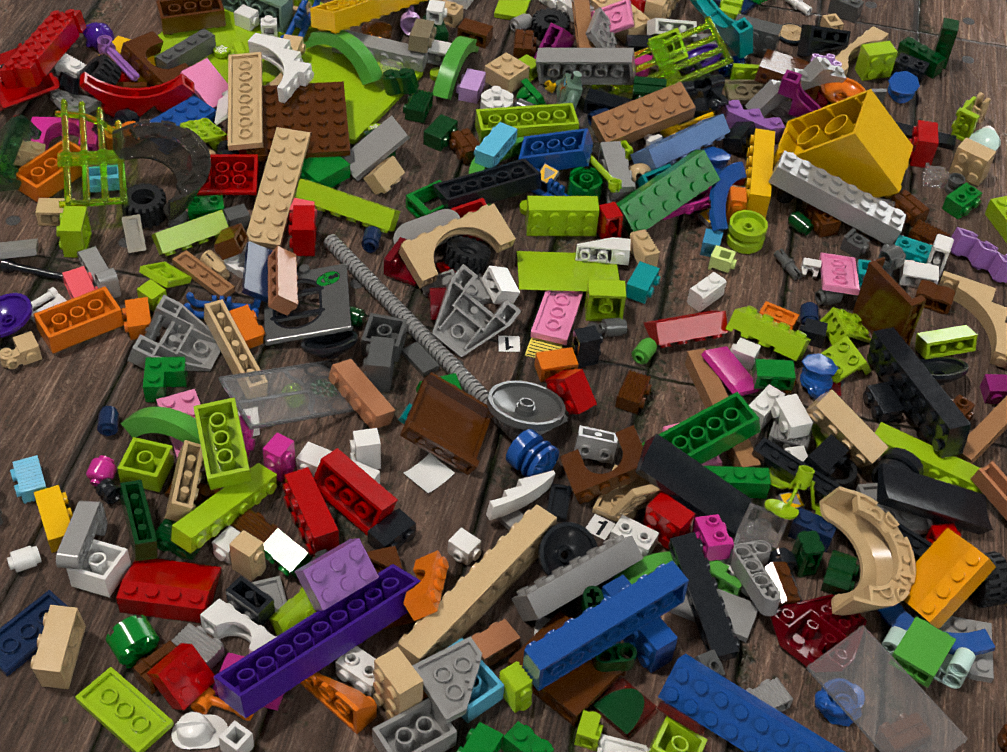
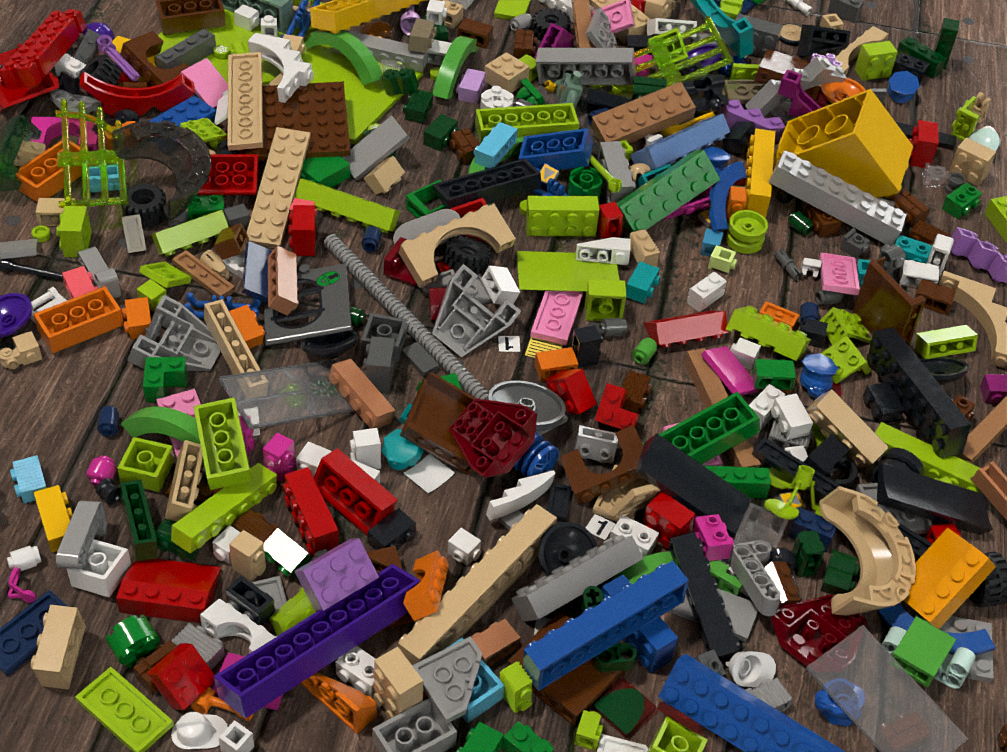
none -> dark pink piece [8,567,37,603]
none -> lime tile [31,225,51,242]
none -> dark grey brick [74,29,101,64]
none -> teal piece [381,429,424,470]
none -> dark red wedge [449,398,537,478]
none -> red brick [595,383,640,430]
none -> white piece [726,651,776,688]

